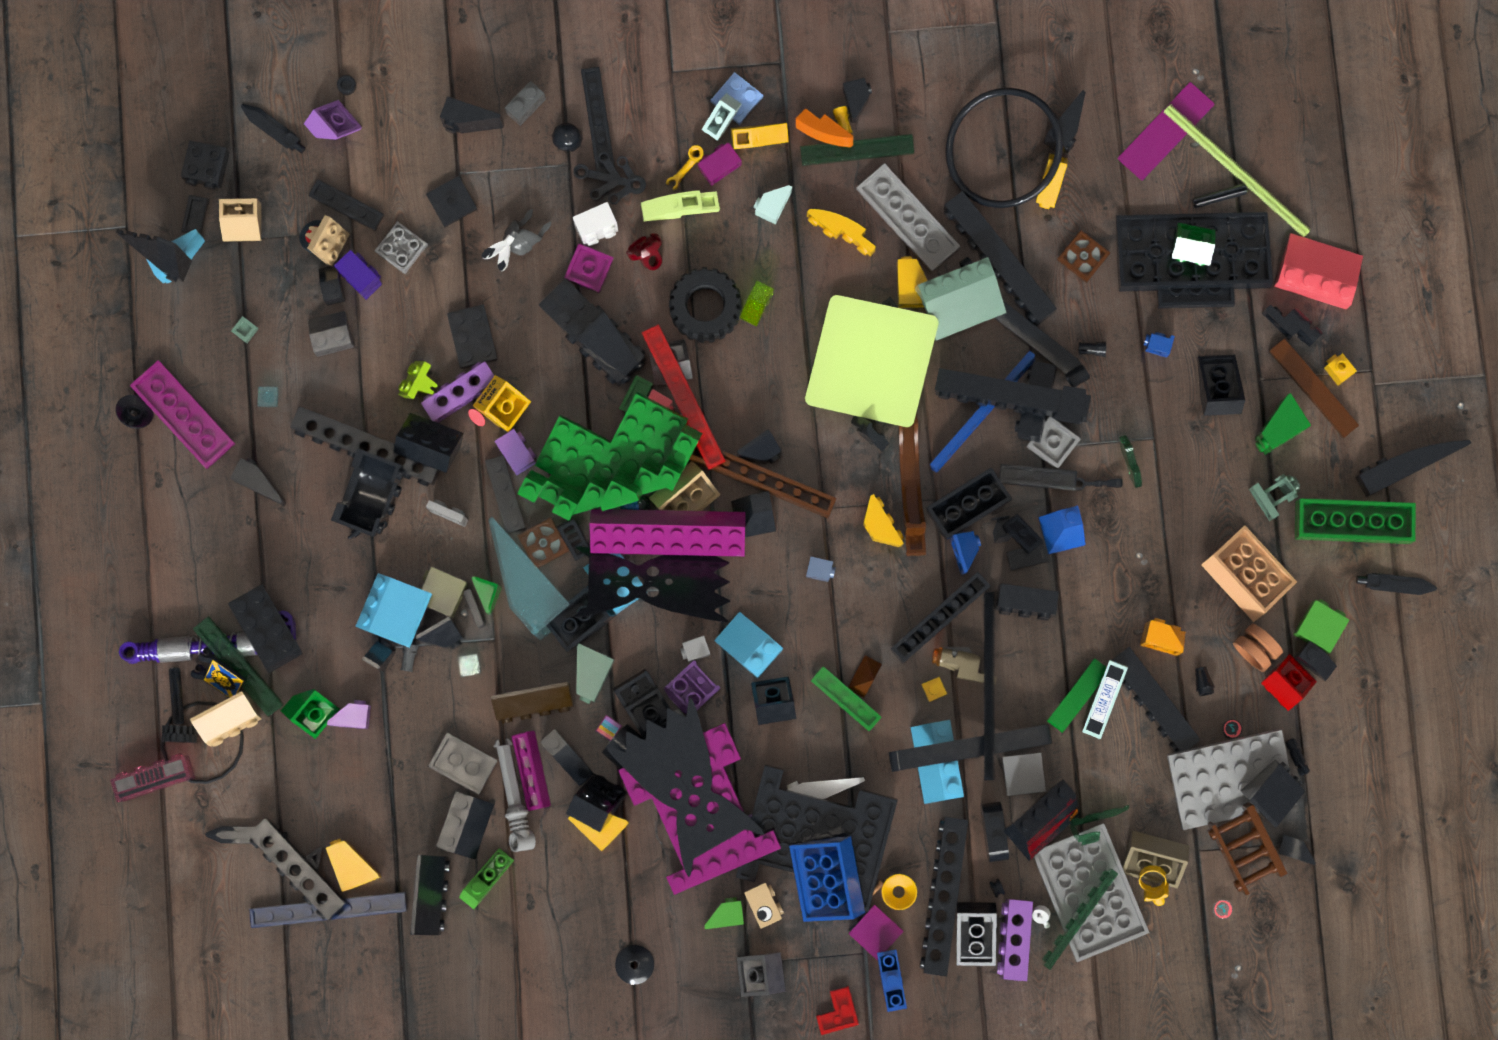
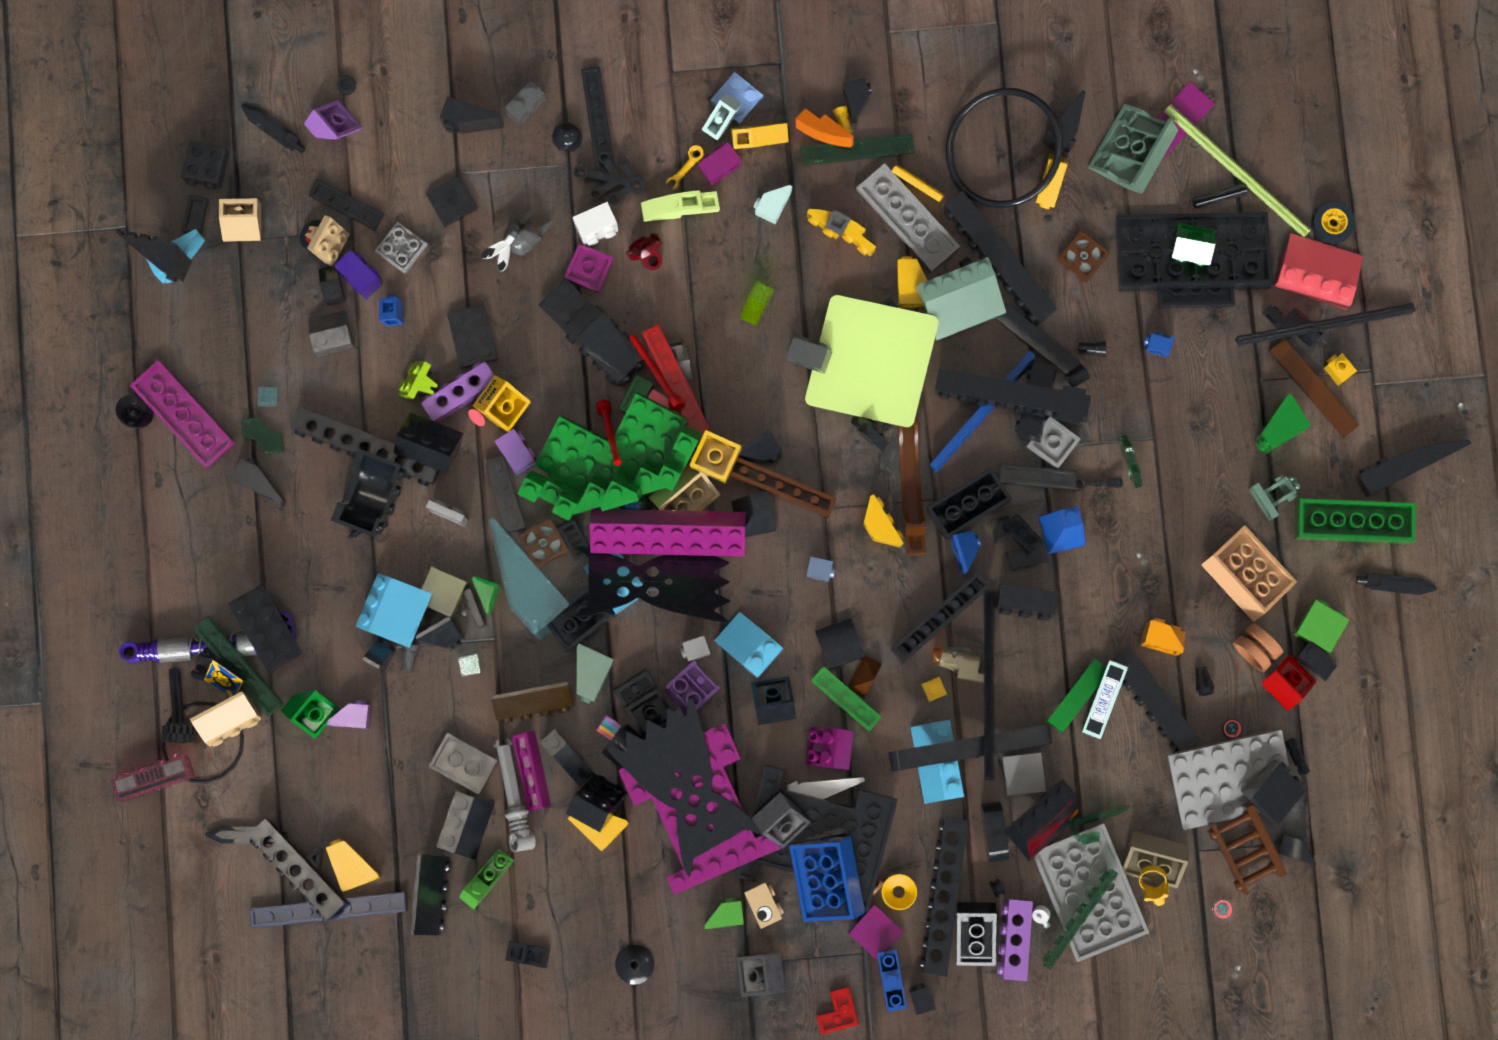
sand green plate [231,316,258,343] -> none
black tyre [669,267,742,343] -> none
black slope [1197,355,1245,416] -> none
none -> clear green tile [241,417,284,455]
none -> blue brick [379,295,405,327]
none -> black slope [505,941,550,968]
none -> red piece [596,399,621,466]
none -> red piece [629,334,685,412]
none -> yellow brick [690,430,742,483]
none -> flat silver slope [752,792,811,849]
none -> dark grey brick [786,336,832,374]
none -> magenta slope [806,727,854,770]
none -> black slope [815,618,865,670]
none -> dark grey plate [825,210,851,236]
none -> yellow tile [891,165,945,202]
none -> black brick [909,983,936,1015]
none -> sand green piece [1088,104,1178,194]
none -> black axle [1235,303,1416,347]
none -> black wheel [1311,201,1355,245]

